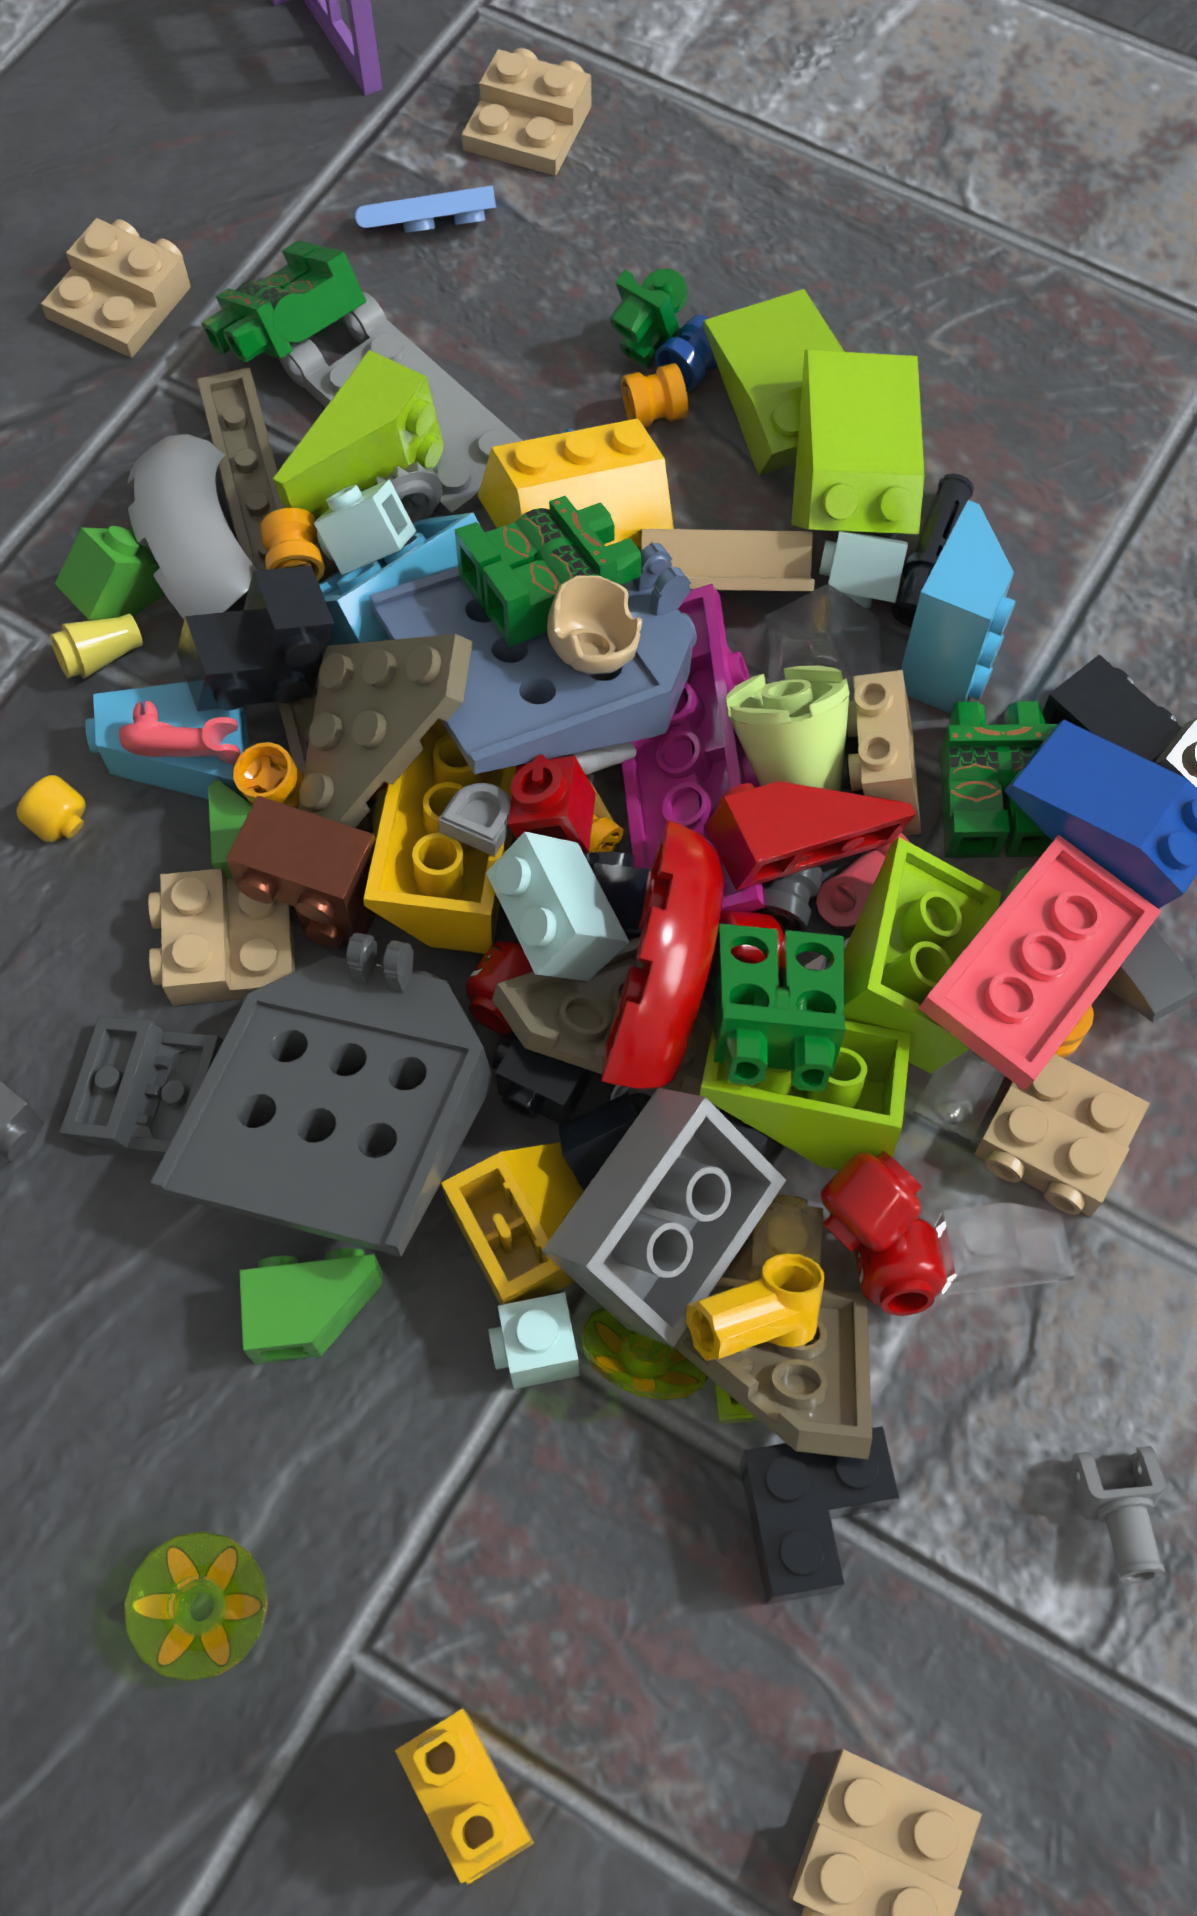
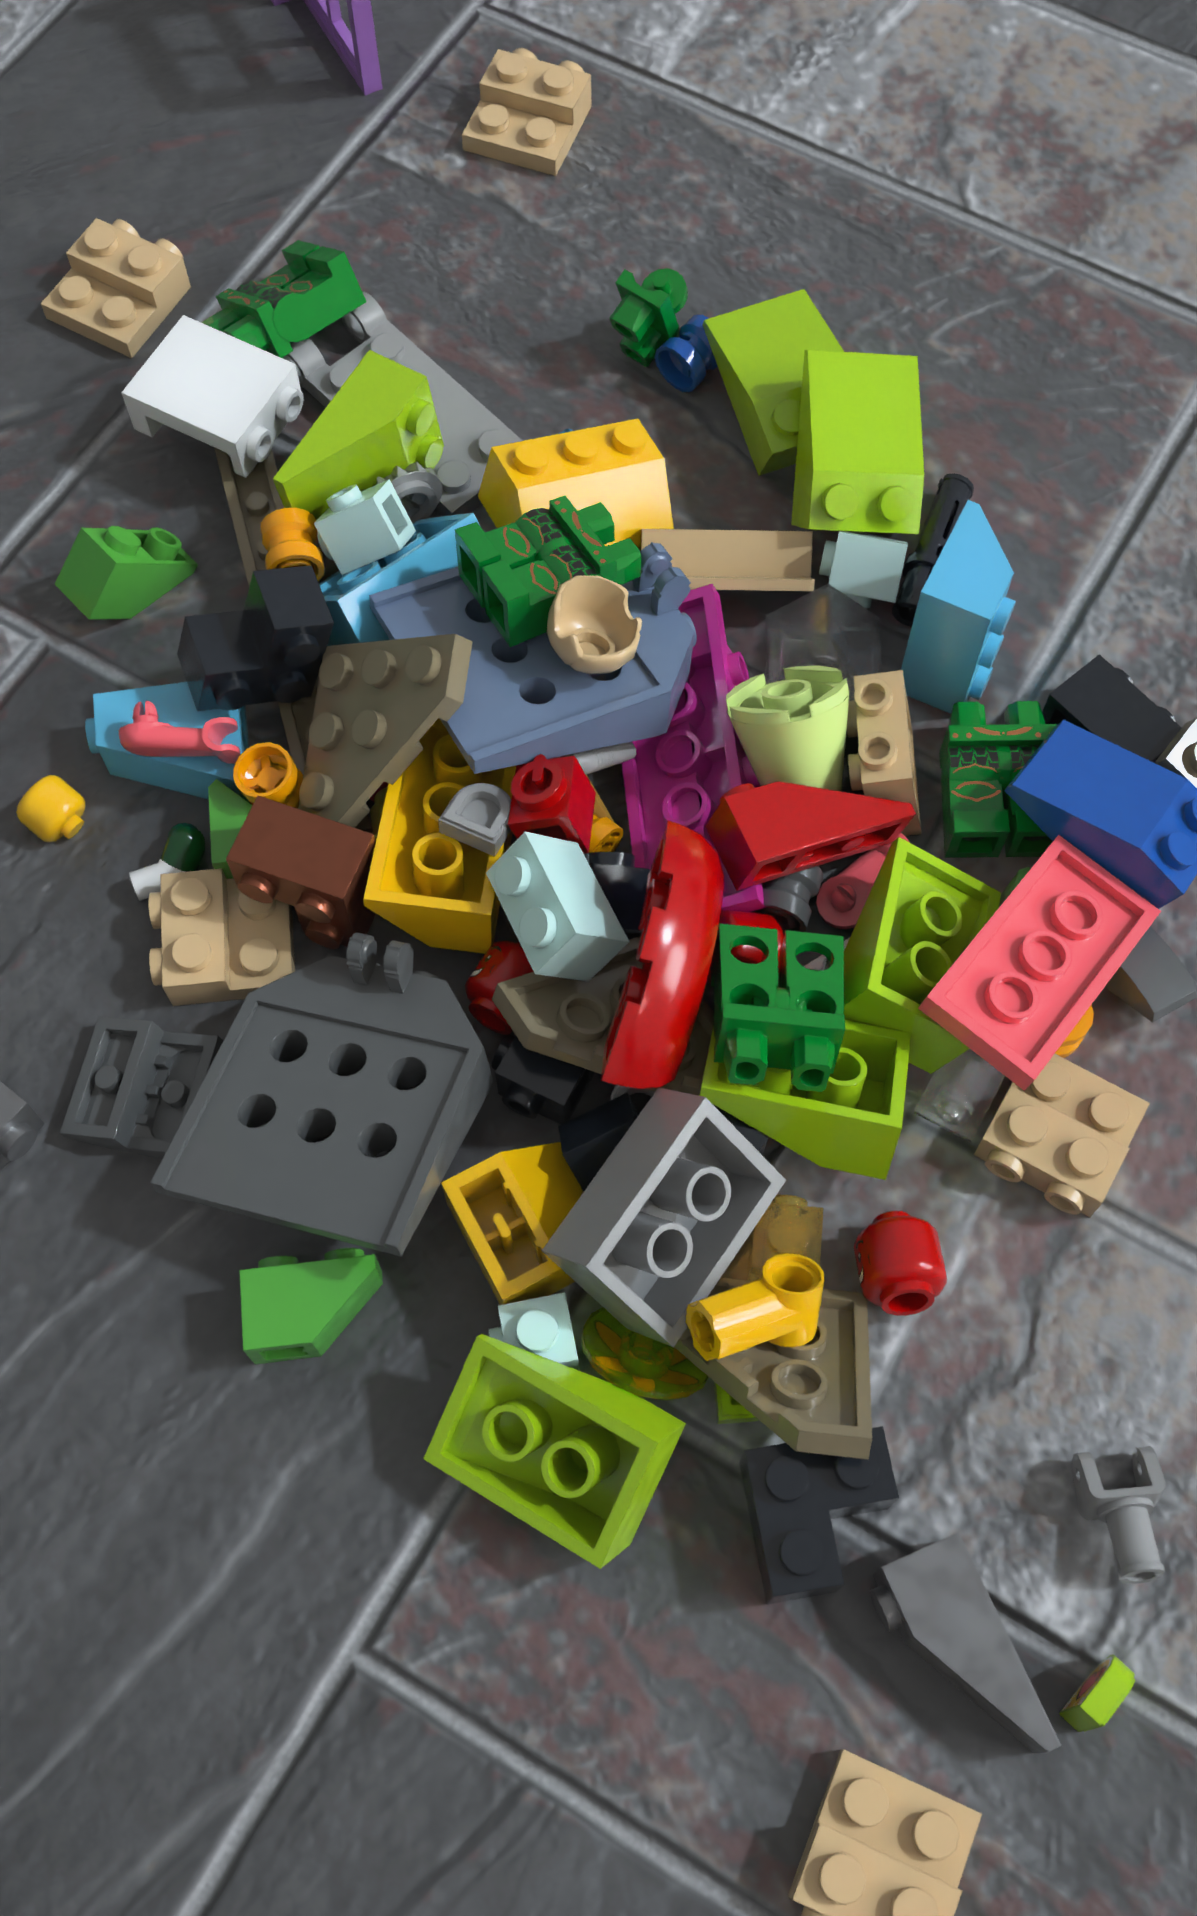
light yellow cone [50,613,143,679] -> none
clear neon green dish [124,1531,268,1682] -> none
light grey brick [128,434,258,619] -> none
light blue hinge [354,185,496,233] -> none
yellow hips [395,1708,534,1885] -> none
light orange wheel [621,363,688,428] -> none
red head [820,1150,922,1253] -> none
clear slope [934,1202,1075,1296] -> none
none -> white panel [121,315,304,478]
none -> dark green arm [129,823,205,901]
none -> lime slope [423,1334,686,1569]
none -> flat silver slope [870,1532,1062,1753]
none -> lime tile [1059,1654,1135,1732]

